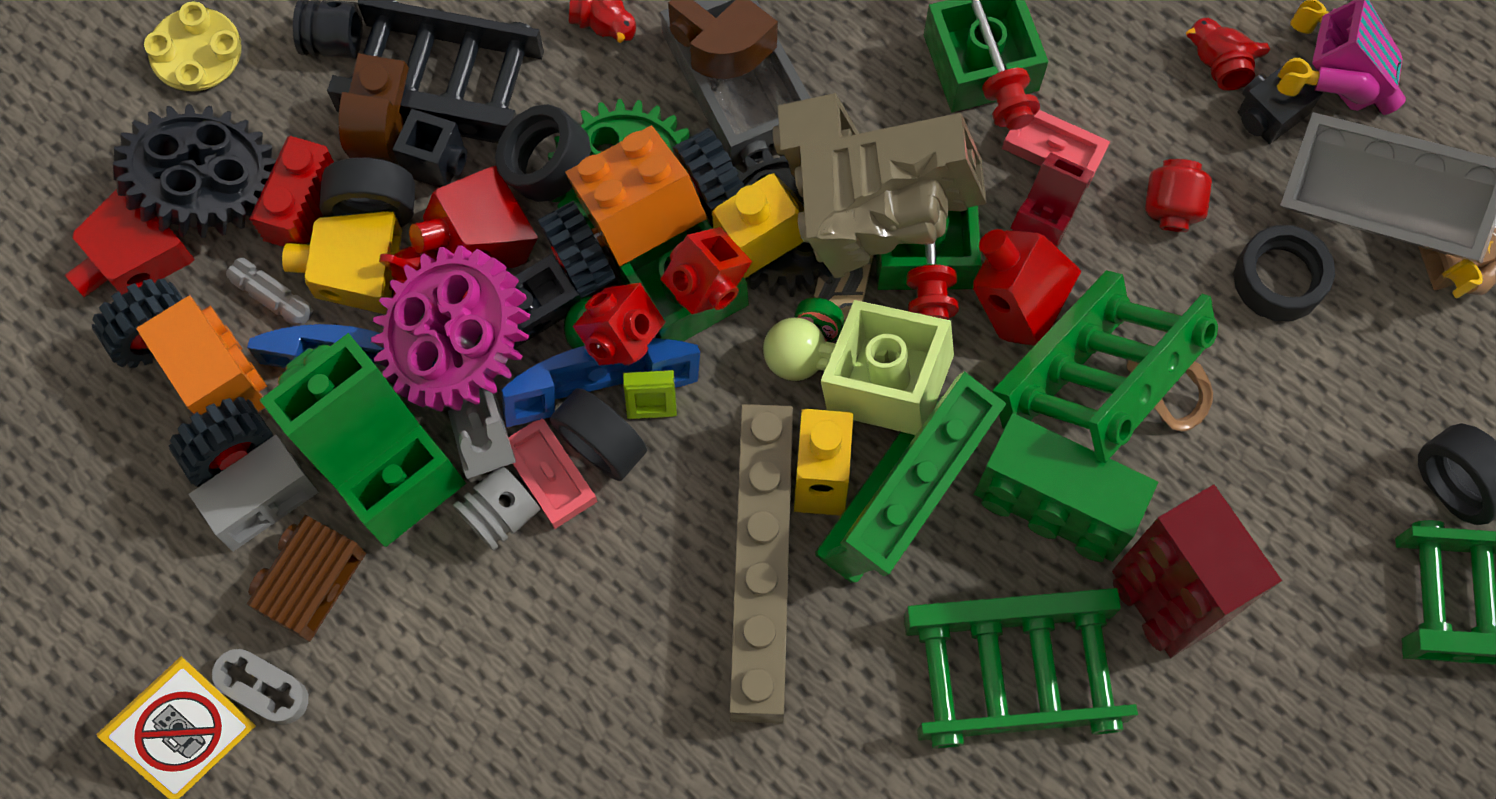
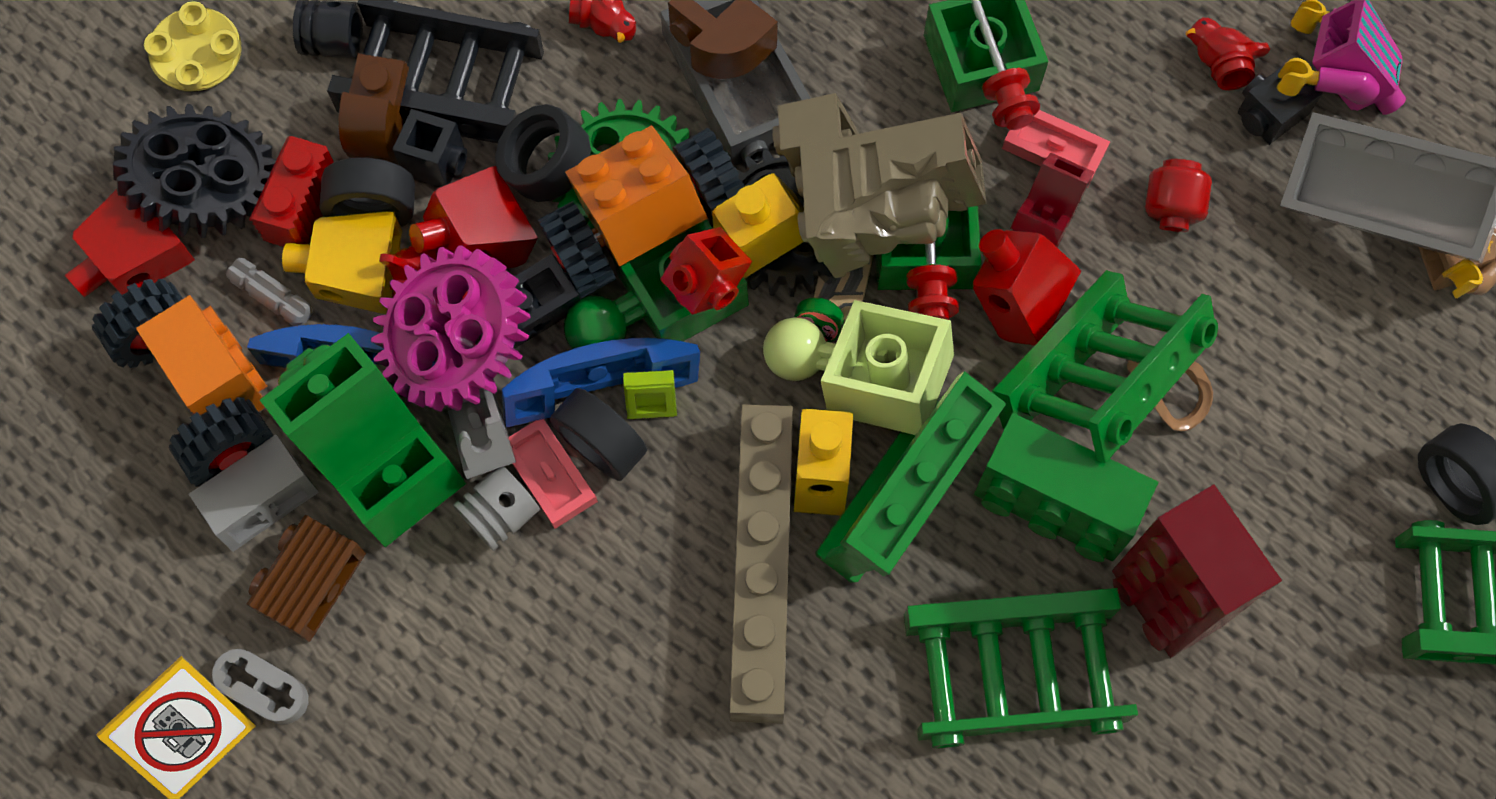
red brick [573,283,666,366] -> none
black tyre [1233,225,1335,321] -> none

